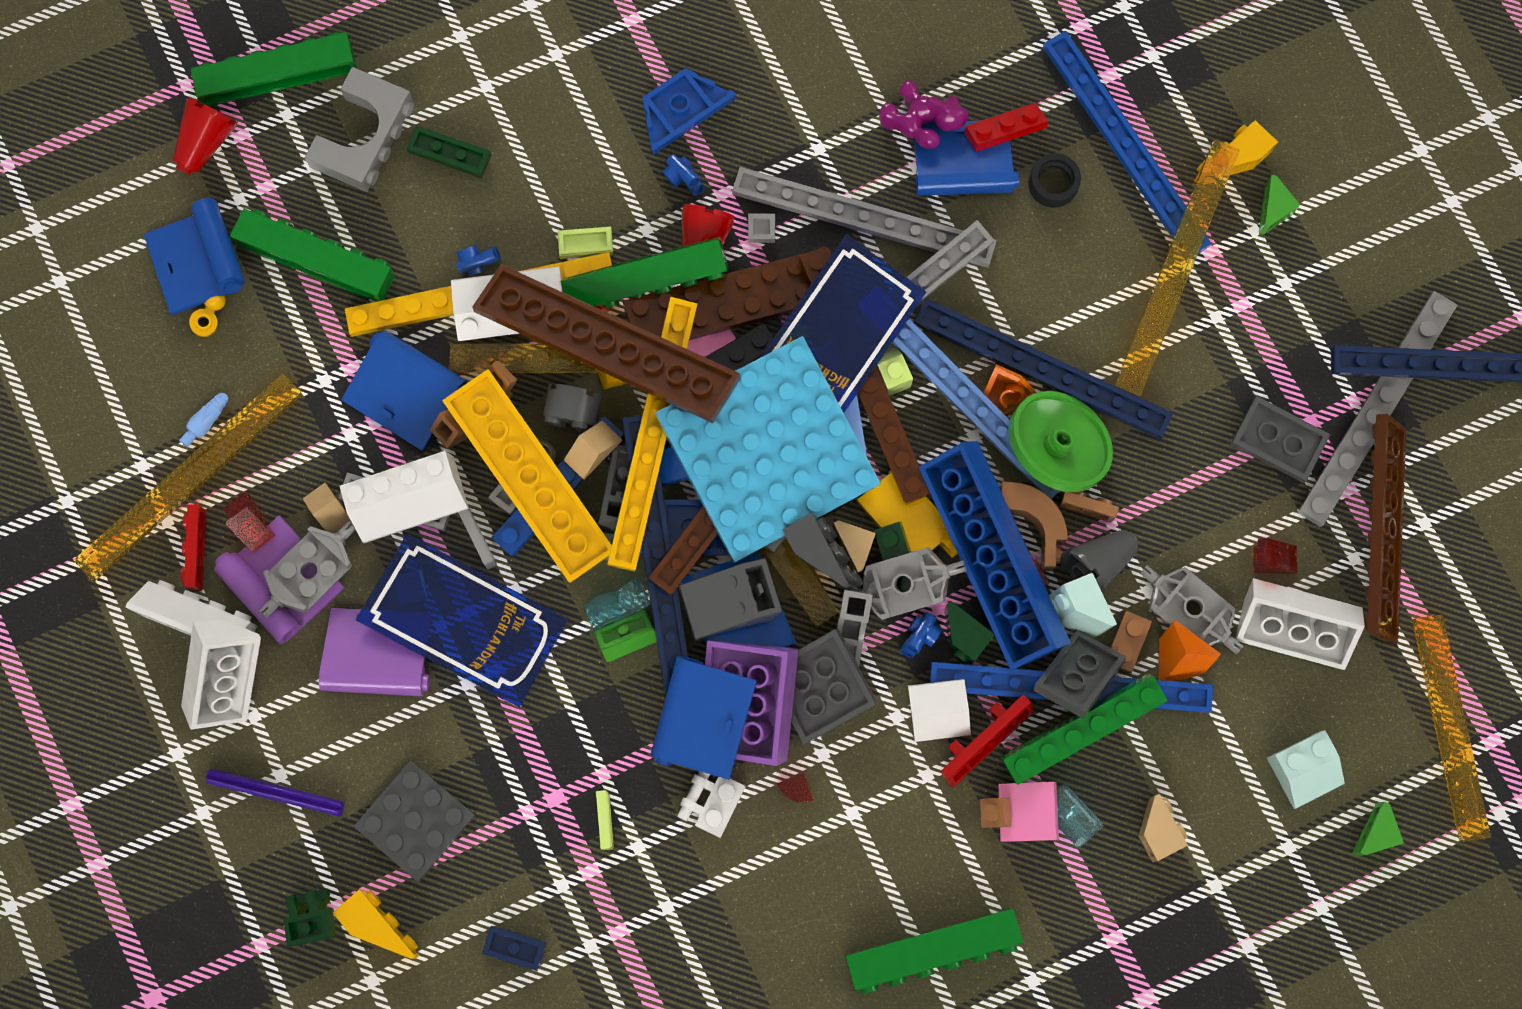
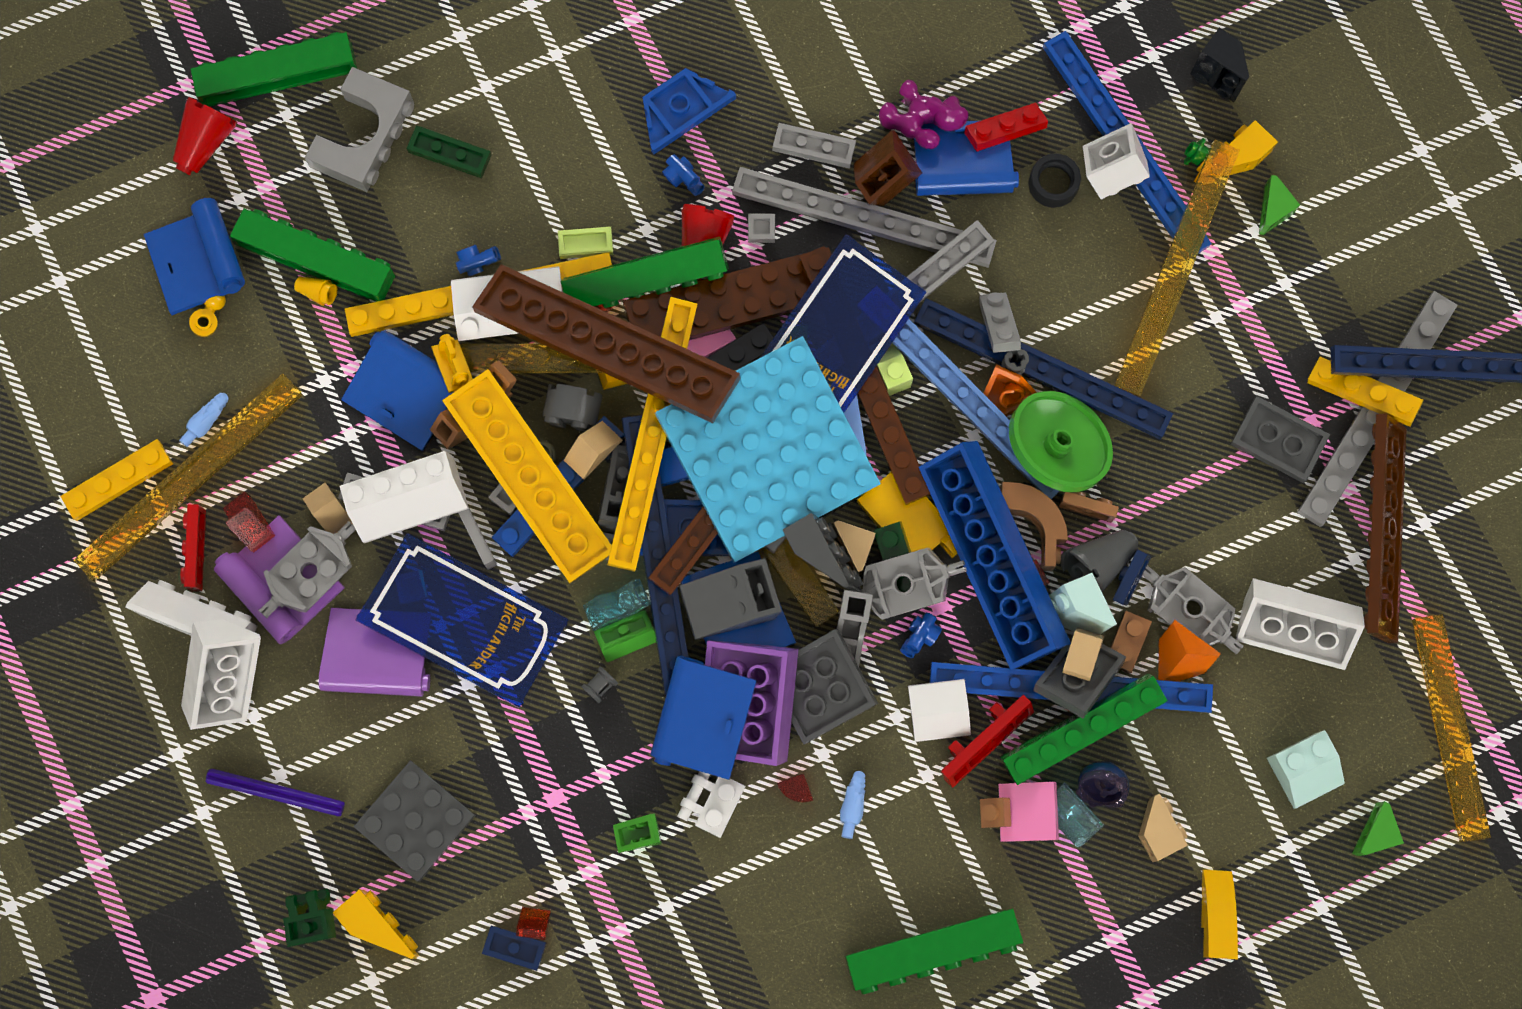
yellowish green tile [596,790,614,850] -> none
dark green slope [944,601,995,665] -> none
clear red slope [1253,538,1298,574] -> none
none -> yellow plate [60,439,173,521]
none -> yellow cone [294,276,337,306]
none -> yellow hinge [431,334,473,393]
none -> clear red tile [516,907,551,940]
none -> dark grey bush [581,666,618,704]
none -> bright green slope [613,814,662,853]
none -> light grey plate [772,123,856,169]
none -> light blue piece [840,771,865,839]
none -> reddish brown slope [854,130,922,206]
none -> light grey plate [979,292,1021,353]
none -> dark grey bush [1001,349,1029,375]
none -> tan slope [1062,628,1104,681]
none -> clear purple hair [1076,761,1130,808]
none -> white slope [1083,123,1150,199]
none -> dark blue plate [1113,549,1152,606]
none -> green plate [1184,138,1209,166]
none -> black slope [1190,27,1249,103]
none -> yellow slope [1201,870,1238,959]
none -> yellow plate [1307,357,1423,427]

